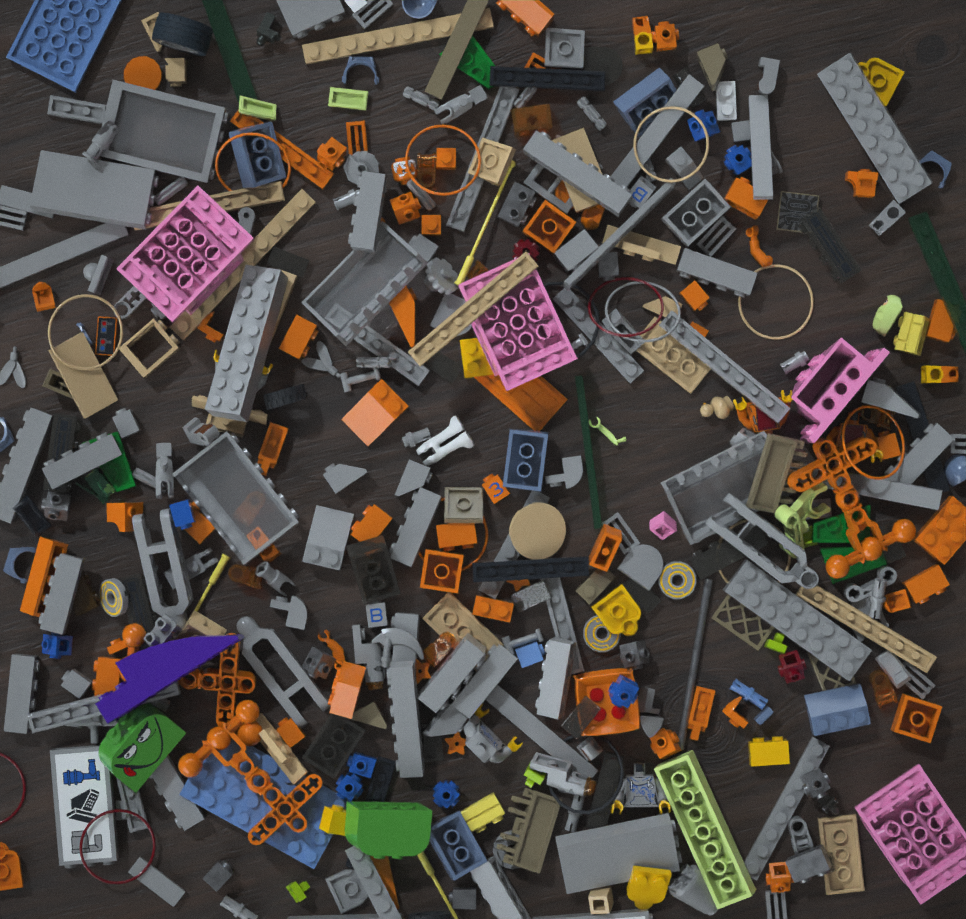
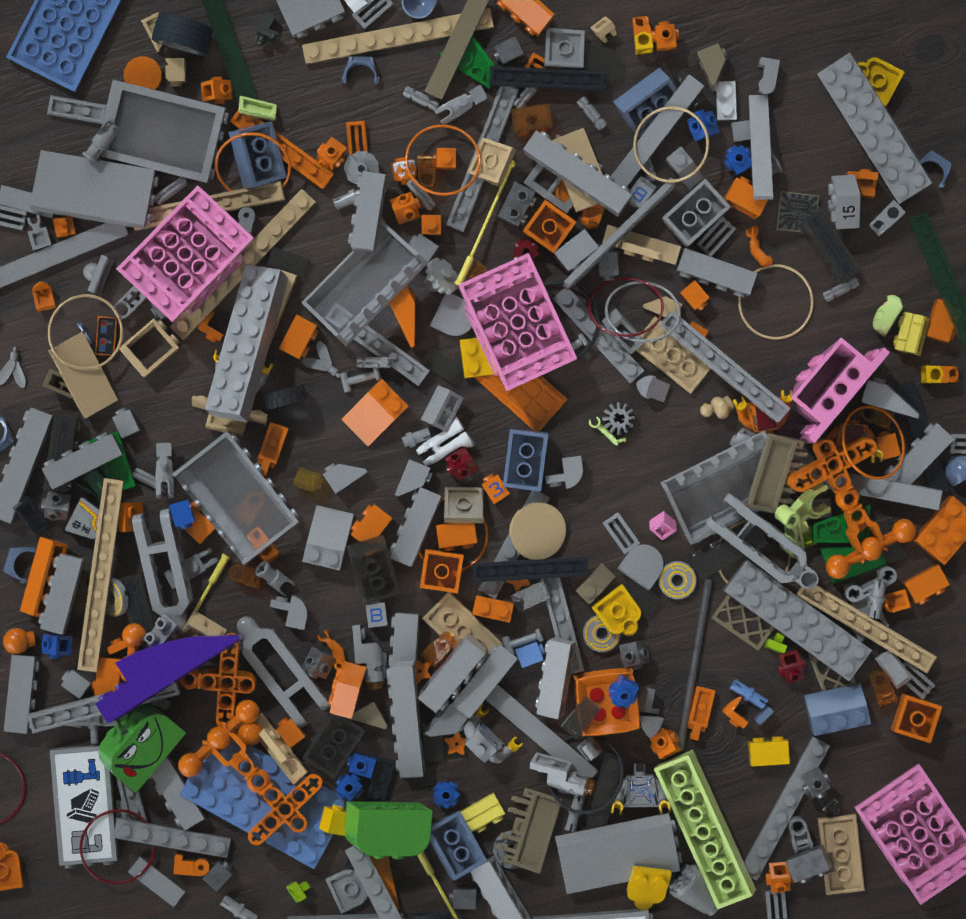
light grey leg [182,417,220,446] -> none
yellowish green tile [328,87,368,111] -> none
light grey piece [372,628,424,668] -> none
tan tile [408,252,538,367] -> none
lime tile [524,763,546,788] -> none
clear green tile [574,375,602,529] -> none
tan brick [588,886,614,914] -> none
orange brick [589,524,622,572] -> none
light grey animal [780,351,810,374] -> none
none -> orange piece [3,628,35,655]
none -> light grey plate [27,215,52,251]
none -> orange tile [53,216,76,238]
none -> light grey torso [65,497,100,539]
none -> tan plate [77,478,124,672]
none -> light grey plate [113,818,231,858]
none -> orange leg [173,853,210,876]
none -> orange brick [201,77,232,105]
none -> clear yellow brick [293,467,324,493]
none -> light grey hinge [421,385,464,432]
none -> dark red brick [445,447,478,481]
none -> flat silver brick [493,37,524,66]
none -> tan tile [590,16,617,43]
none -> light grey gear [602,402,635,435]
none -> light grey tile [636,375,670,402]
none -> light grey axle [823,277,859,302]
none -> light grey brick [828,174,860,229]

